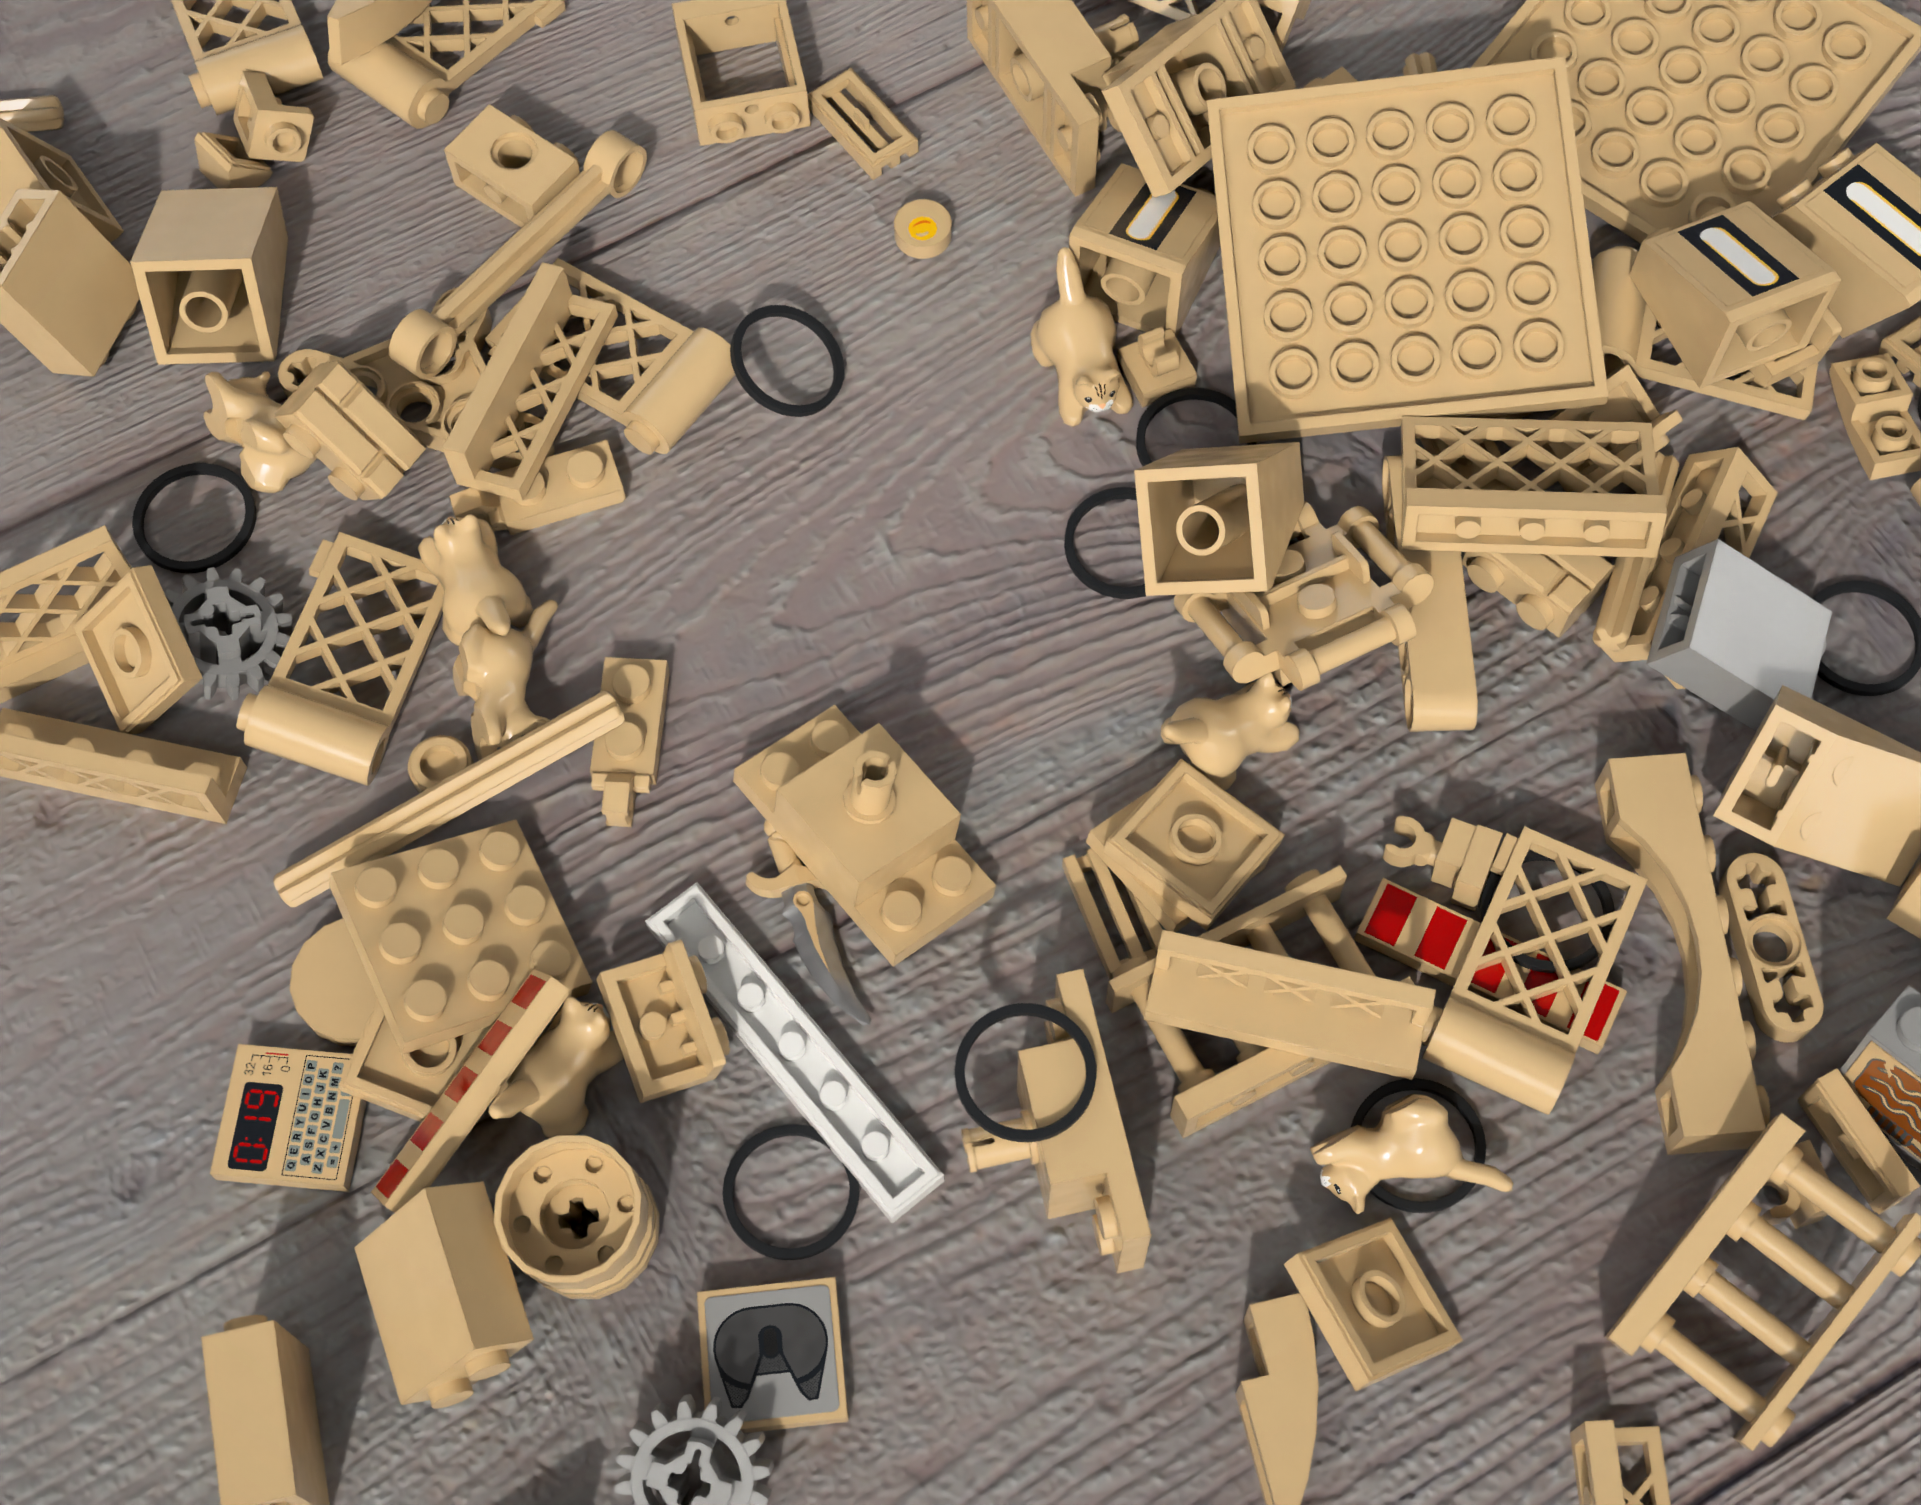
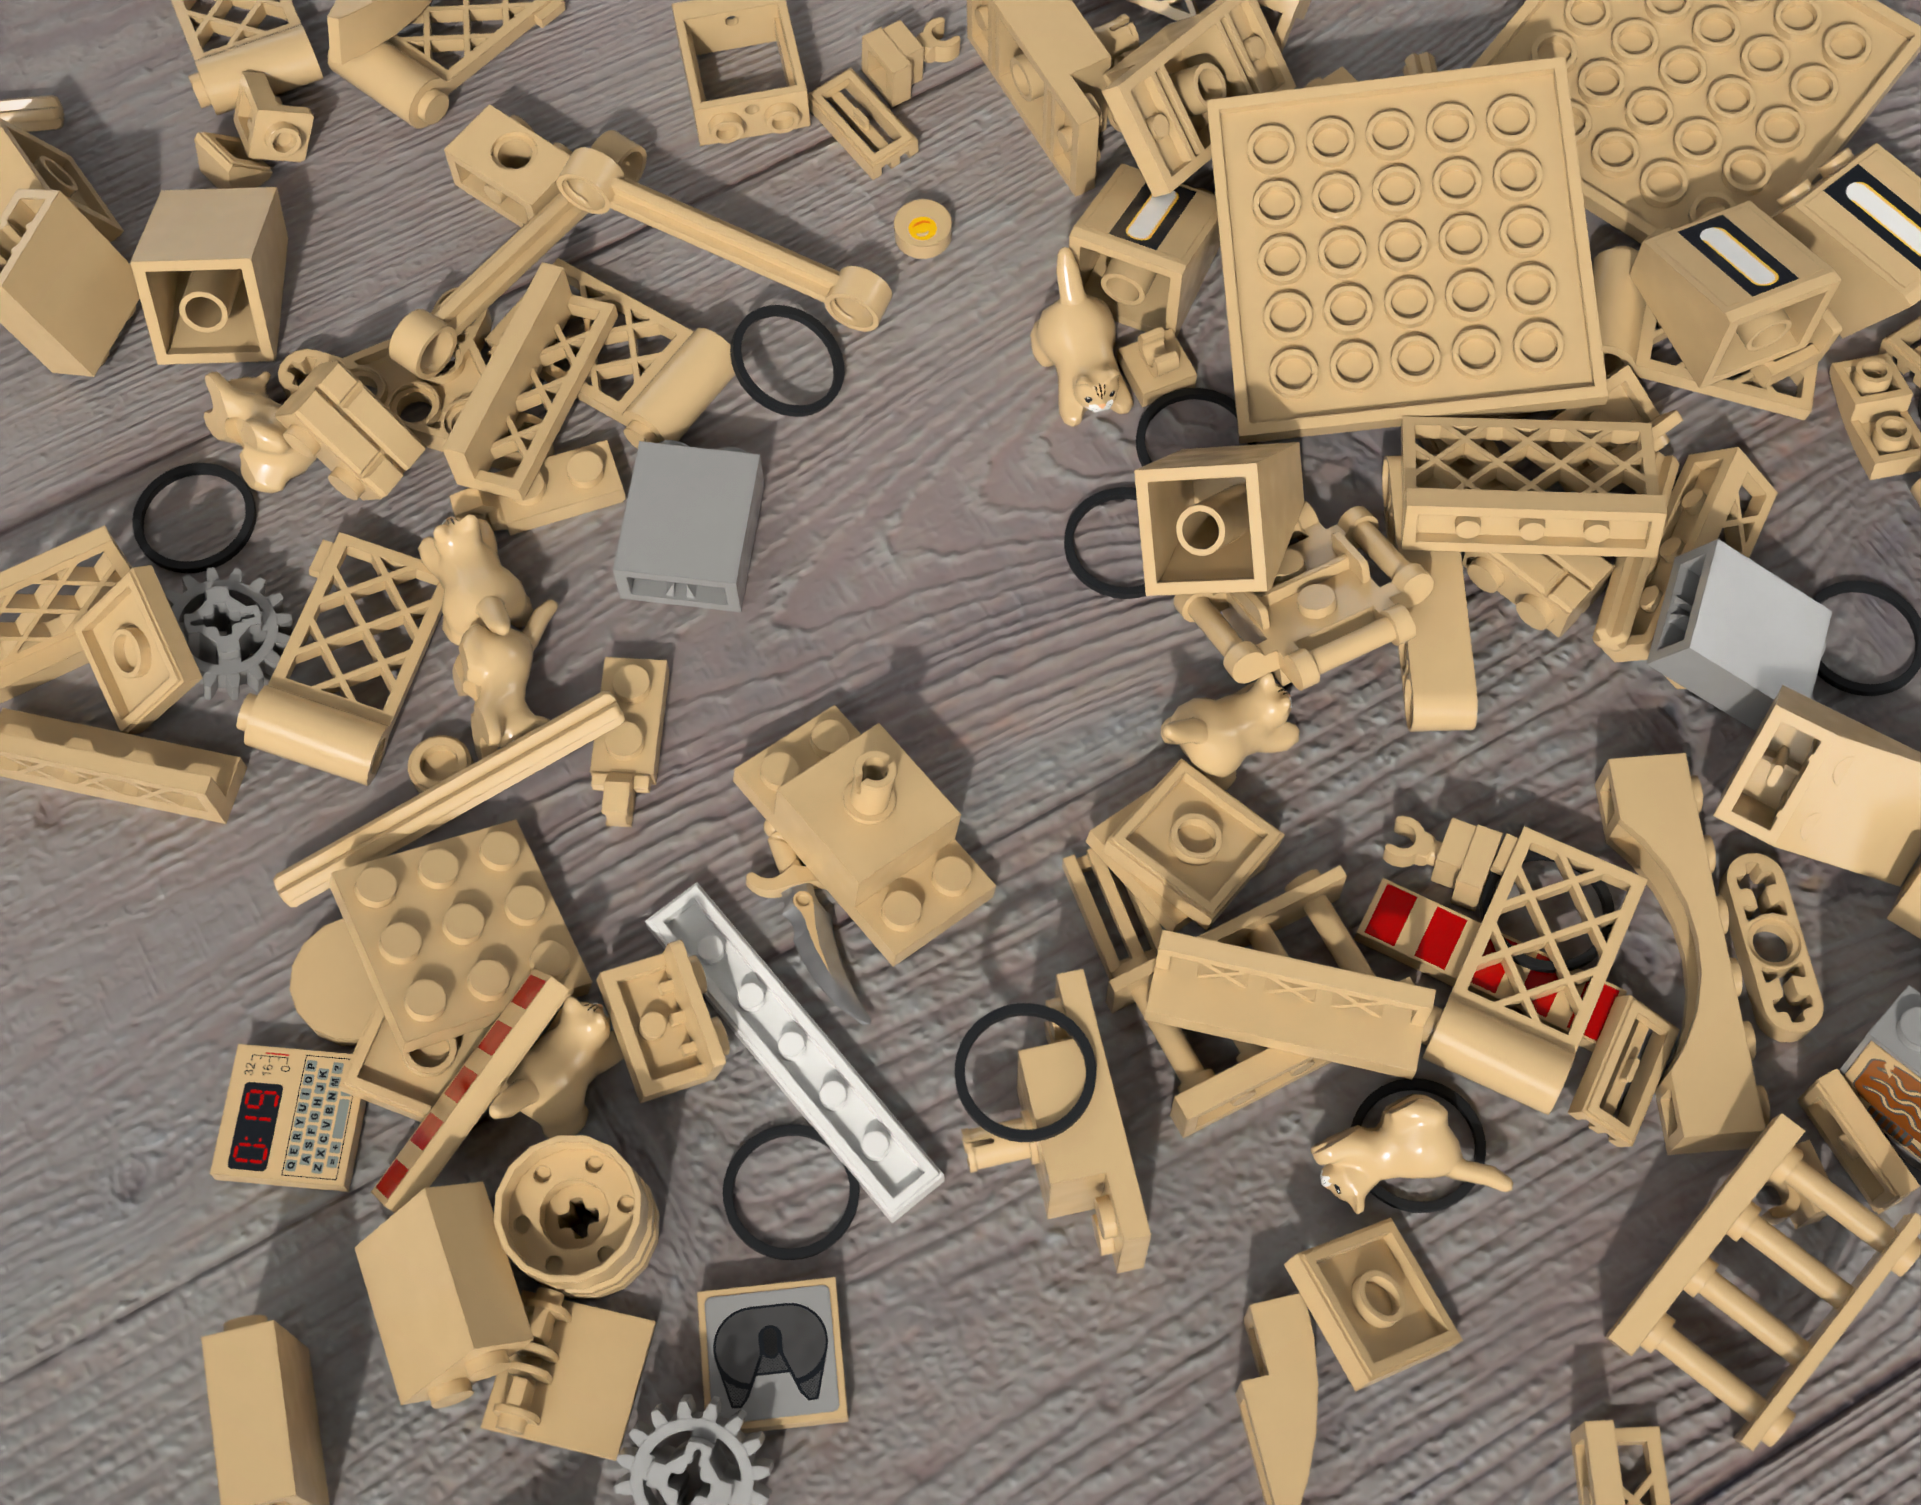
none -> tan hinge [480,1287,656,1461]
none -> tan piece [557,147,892,332]
none -> light grey brick [613,440,765,612]
none -> tan piece [862,17,960,108]
none -> tan tile [1567,995,1680,1147]

